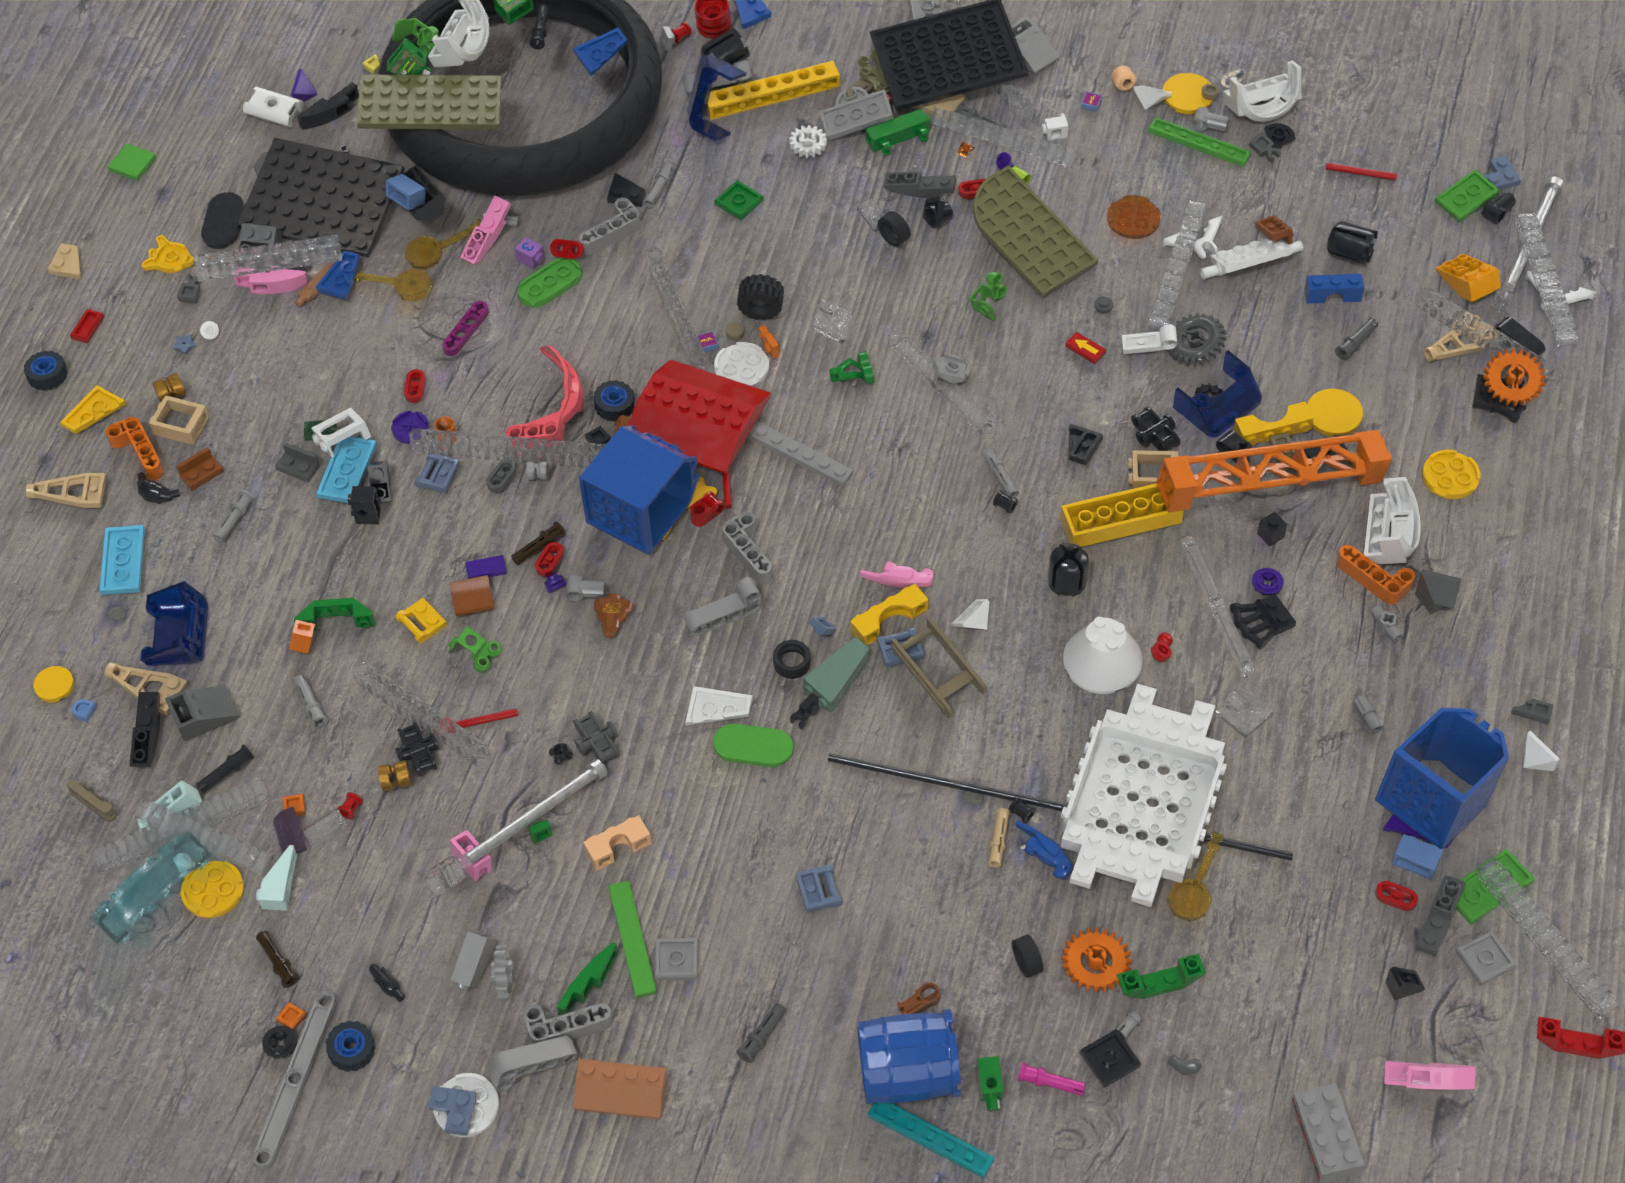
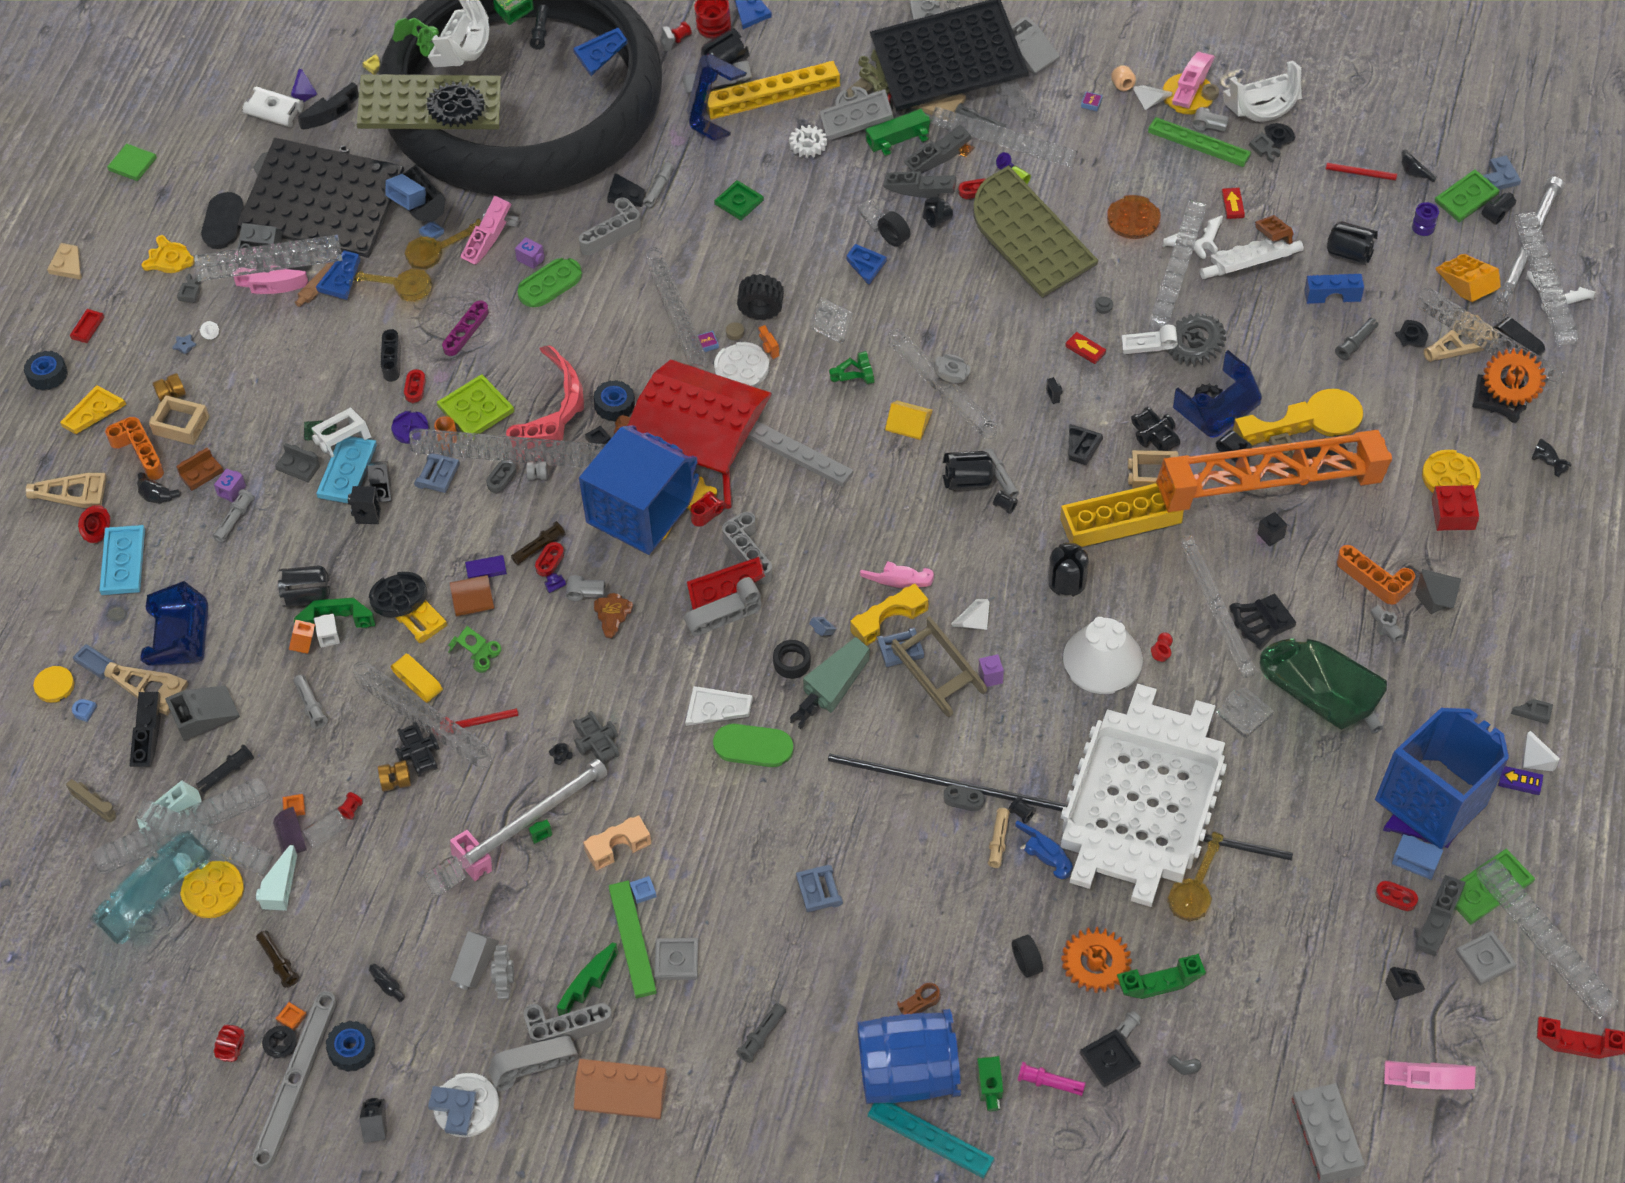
green torso [387,38,432,75] -> none
red plate [550,239,584,259] -> none
bright green piece [969,271,1007,321] -> none
white brick [1041,113,1068,141] -> none
dark purple gear [1252,568,1284,596] -> none
white piece [1364,477,1421,565] -> none
none -> sand blue tile [72,644,115,680]
none -> red hat [78,505,110,543]
none -> medium lavender brick [214,468,246,502]
none -> red gear [214,1025,245,1062]
none -> black cylinder [278,565,330,607]
none -> white brick [314,614,340,648]
none -> black slope [359,1098,387,1143]
none -> black tile [369,572,428,617]
none -> black beam [380,329,401,382]
none -> yellow beam [391,653,443,703]
none -> medium blue tile [419,221,444,243]
none -> black gear [427,82,485,128]
none -> lime plate [437,374,515,440]
none -> medium blue tile [630,876,657,904]
none -> red wing [687,557,765,610]
none -> blue wing [846,244,886,284]
none -> yellow slope [885,400,932,440]
none -> dark grey slope [904,125,972,173]
none -> black cylinder [942,451,994,490]
none -> dark grey plate [943,785,984,811]
none -> medium lavender brick [978,654,1004,687]
none -> black plate [1046,377,1063,404]
none -> bright pink slope [1172,52,1215,108]
none -> red tile [1221,187,1245,219]
none -> clear green windscreen [1260,638,1387,730]
none -> black animal [1395,320,1428,347]
none -> black piece [1401,150,1437,182]
none -> dark purple wheel [1412,202,1439,236]
none -> red brick [1431,485,1479,531]
none -> dark purple tile [1498,766,1543,795]
none -> black animal [1532,439,1572,477]

